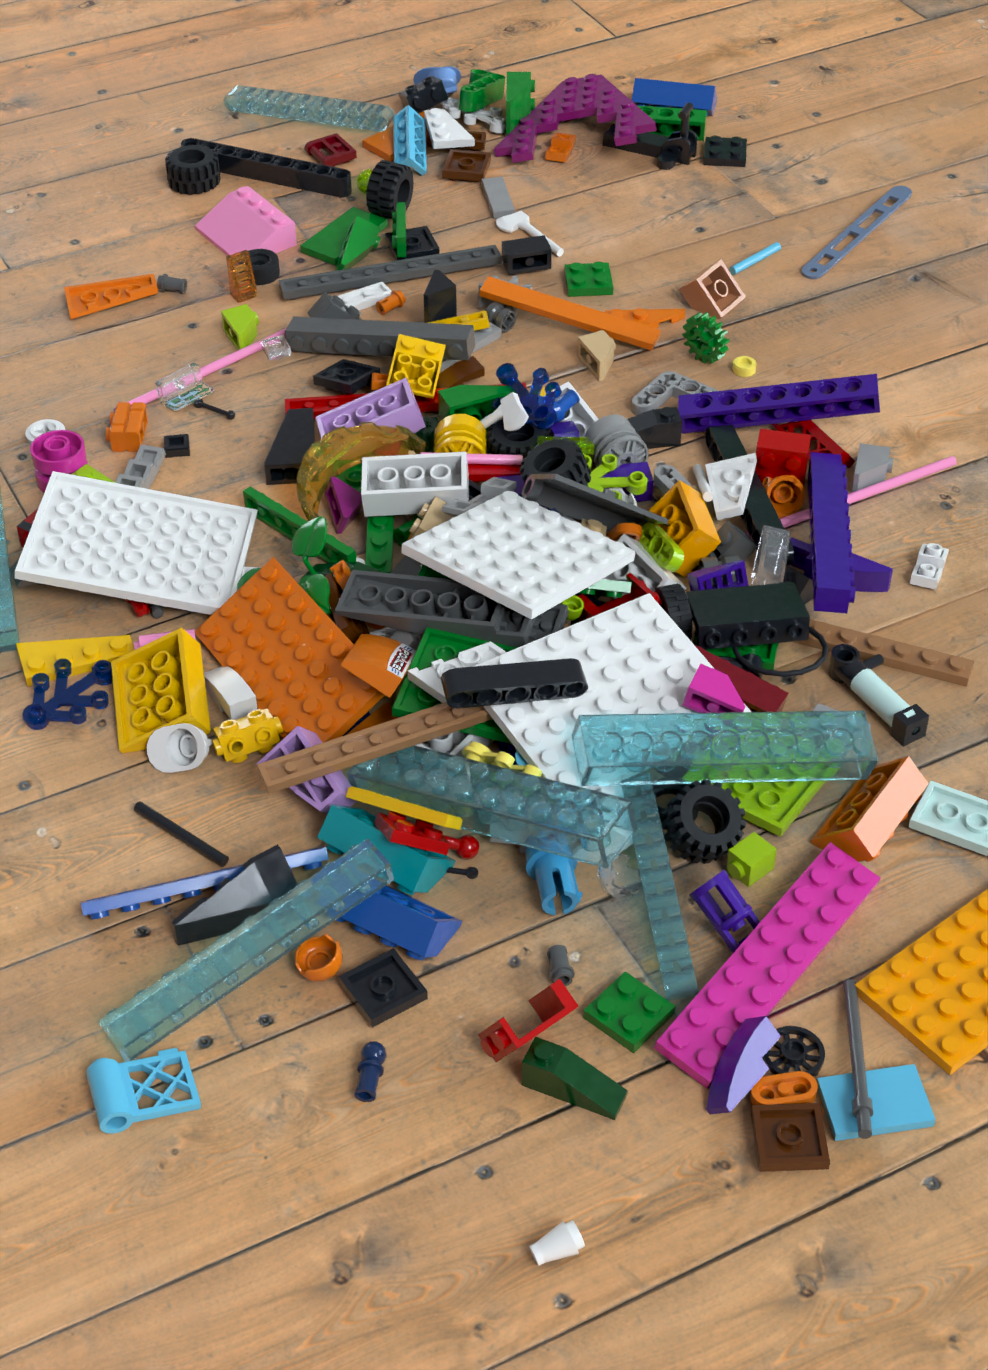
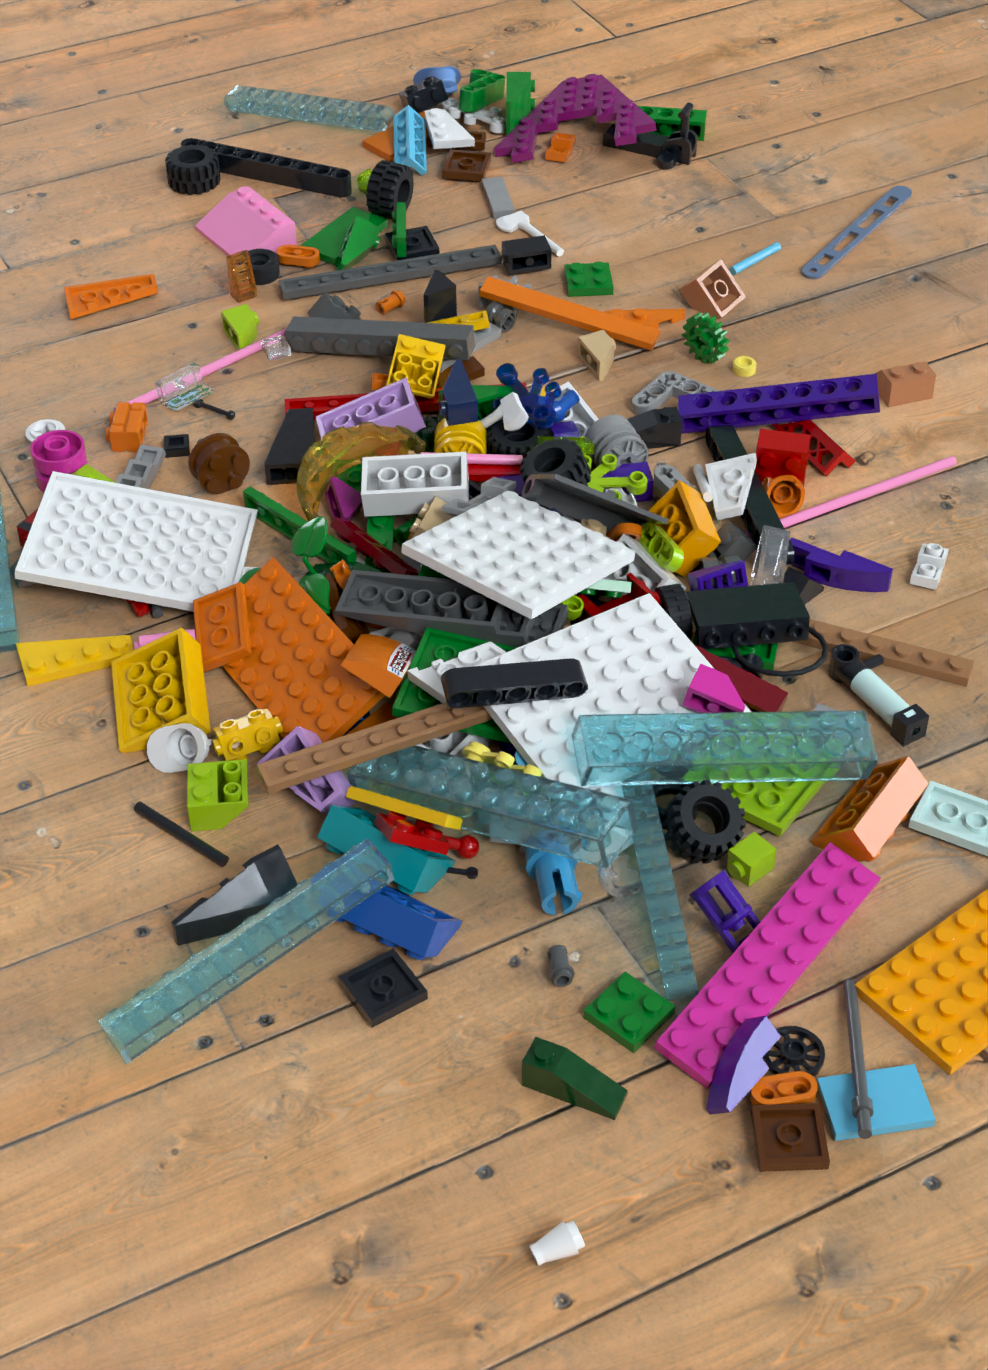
clear blue plant [22,659,113,730] -> none
plate [81,846,329,920] -> none
medium azure piece [86,1048,201,1134] -> none
dark grey pin [157,274,187,293] -> none
white slope [204,666,257,720] -> none
orange hair [295,934,343,981] -> none
dark red plate [304,133,357,167] -> none
black plate [313,359,381,395] -> none
white tile [338,282,392,310] -> none
dark blue pin [354,1041,387,1102] -> none
red panel [478,979,579,1062] -> none
blue slope [632,78,717,117] -> none
black plate [704,136,747,167] -> none
dark purple brick [807,452,855,614] -> none
light grey slope [852,443,894,492] -> none
none -> lime slope [187,759,249,832]
none -> reddish brown wheel [188,433,250,494]
none -> orange tile [193,582,252,672]
none -> orange plate [276,244,320,268]
none -> dark red plate [330,517,419,576]
none -> dark blue slope [439,359,478,426]
none -> nougat slope [874,361,936,407]

